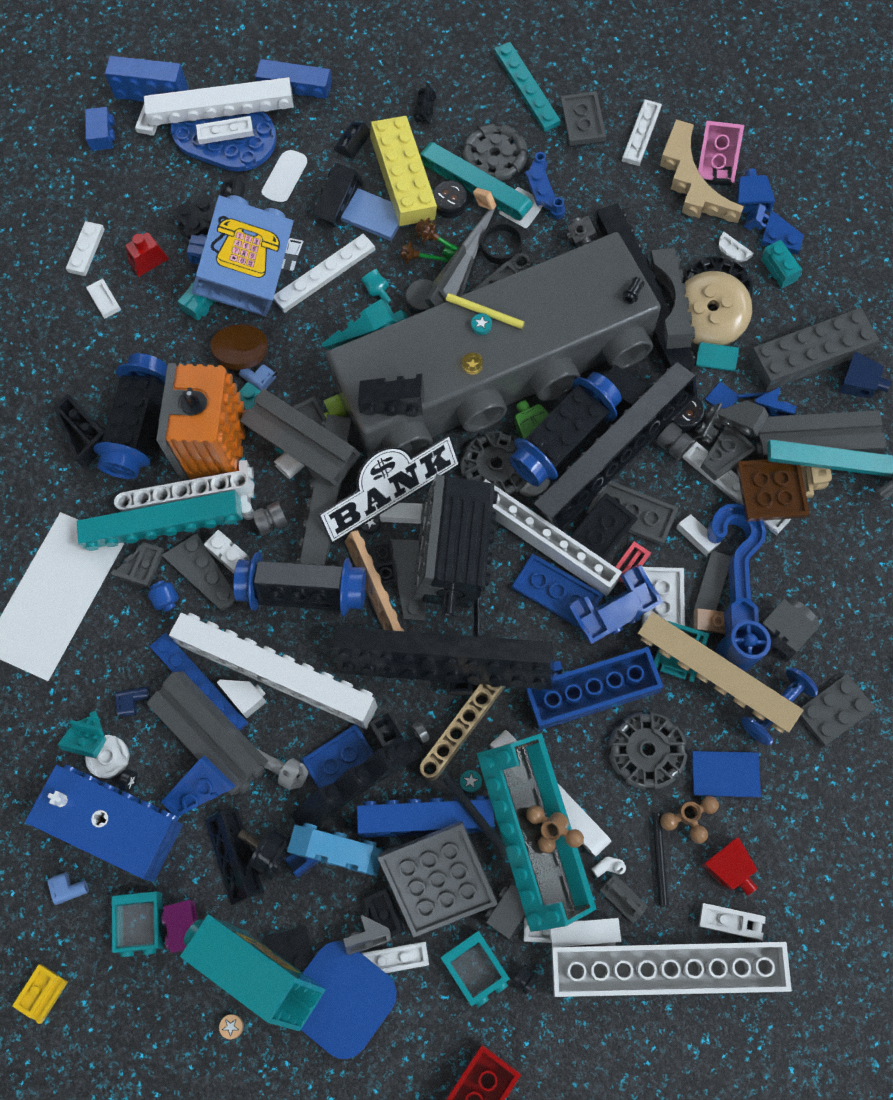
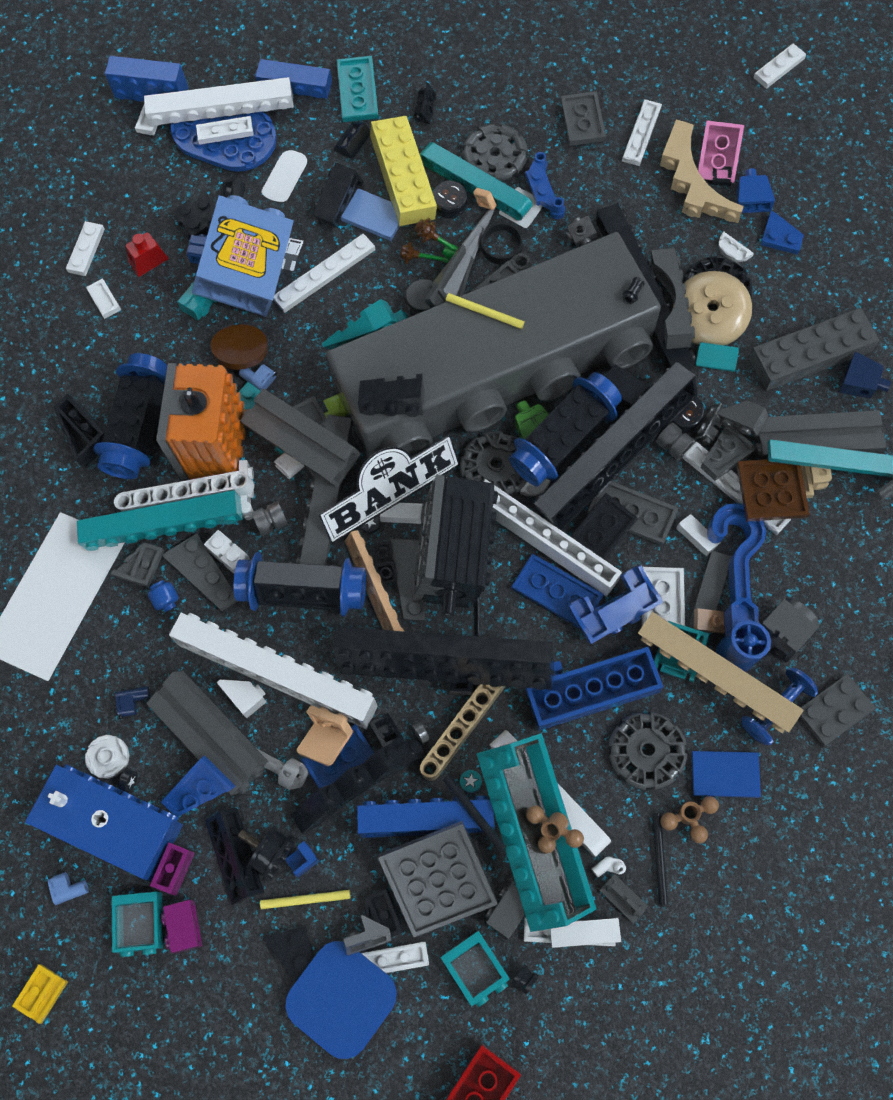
teal slope [58,711,106,759] -> none
blue brick [85,107,115,151] -> none
blue plate [150,632,248,731] -> none
teal brick [180,914,326,1031] -> none
light nougat tile [219,1014,244,1039] -> none
dark azure brick [287,823,384,877] -> none
teal piece [361,269,392,304] -> none
clear yellow tile [462,352,483,375] -> none
teal tile [471,313,492,335] -> none
teal plate [494,42,561,132] -> none
white brick [551,942,792,997] -> none
coral tile [615,541,651,585] -> none
white plate [698,903,766,940] -> none
red torso [702,837,758,896] -> none
blue piece [705,382,769,409] -> none
blue tile [744,204,769,230] -> none
blue slope [754,387,797,417] -> none
teal brick [761,240,802,288] -> none
none -> magenta brick [150,843,195,896]
none -> light yellow bar [260,890,351,909]
none -> light nougat bracket [297,705,353,766]
none -> teal tile [337,56,379,122]
none -> white plate [754,43,806,89]

